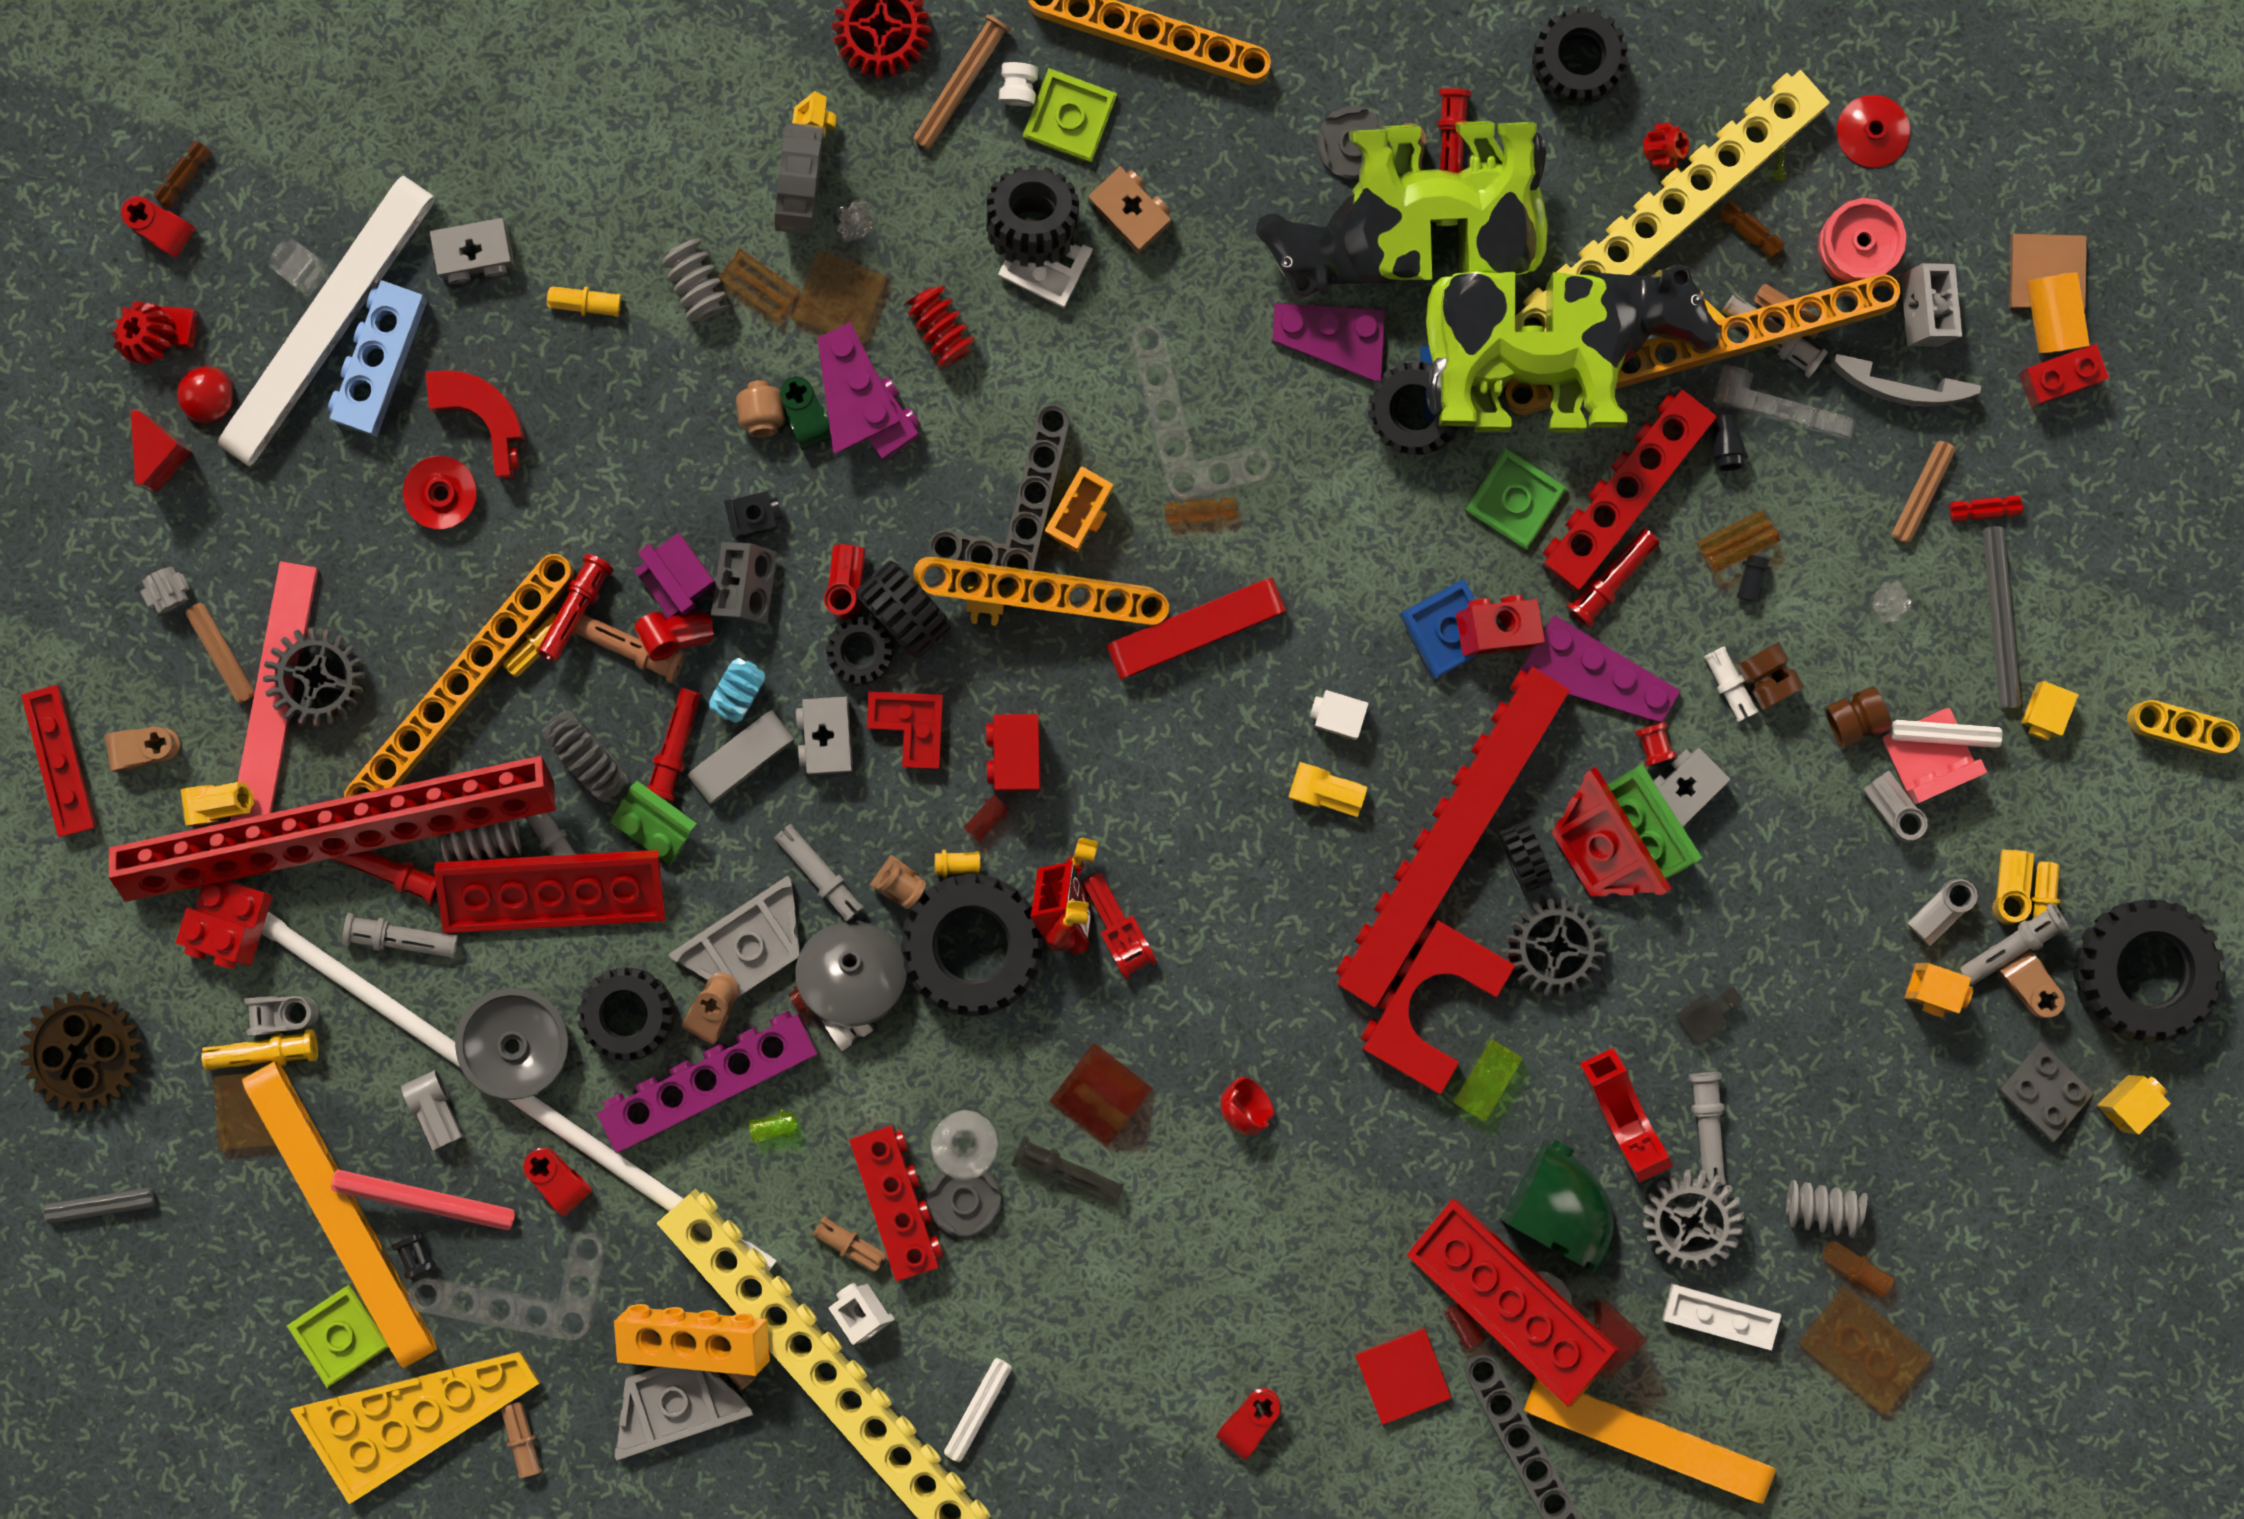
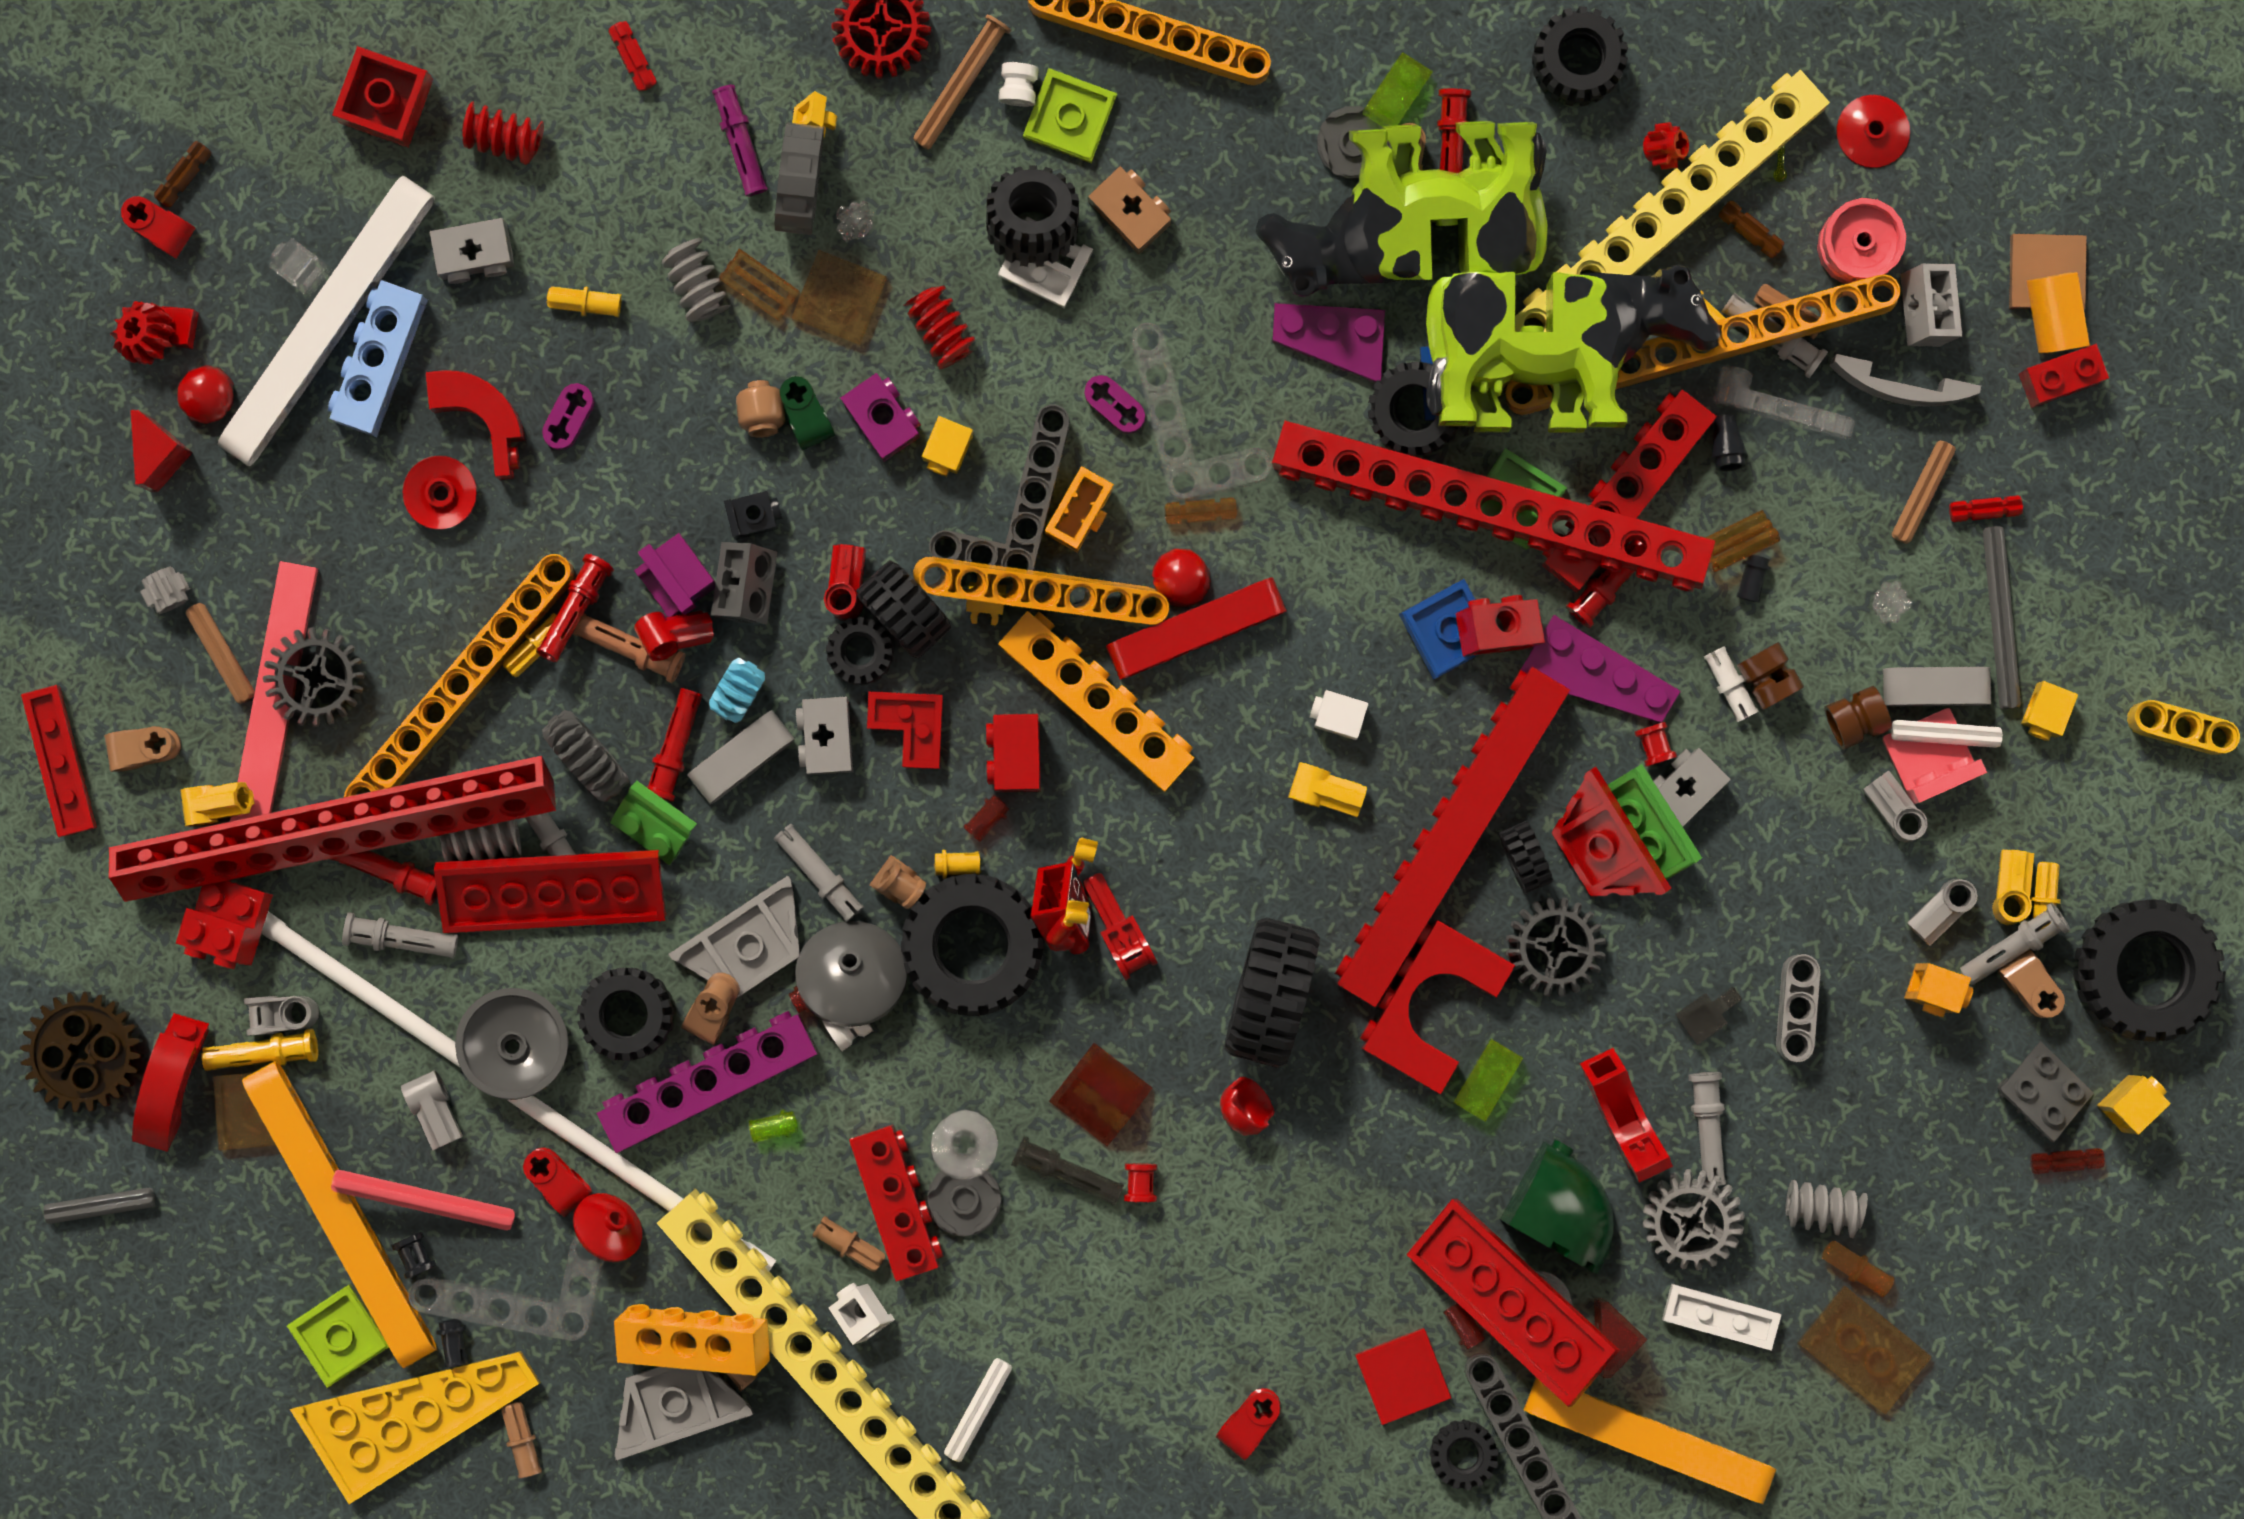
magenta wing [817,322,901,456] -> none
none -> red arch [132,1013,209,1152]
none -> red brick [332,46,434,148]
none -> black pin [436,1318,469,1367]
none -> red piece [462,101,544,165]
none -> magenta beam [542,383,594,451]
none -> red dish [573,1193,642,1262]
none -> red axle [608,21,657,92]
none -> magenta pin [712,84,768,197]
none -> yellow brick [922,416,974,477]
none -> light orange brick [998,611,1194,793]
none -> magenta beam [1084,375,1145,434]
none -> red bush [1124,1163,1157,1202]
none -> red hair [1152,548,1210,607]
none -> black tyre [1224,917,1320,1068]
none -> red brick [1272,420,1715,592]
none -> clear neon green plate [1362,52,1433,126]
none -> black tyre [1429,1420,1499,1490]
none -> light grey beam [1776,954,1820,1062]
none -> light grey beam [1883,667,1991,707]
none -> clear red axle [2030,1148,2105,1174]

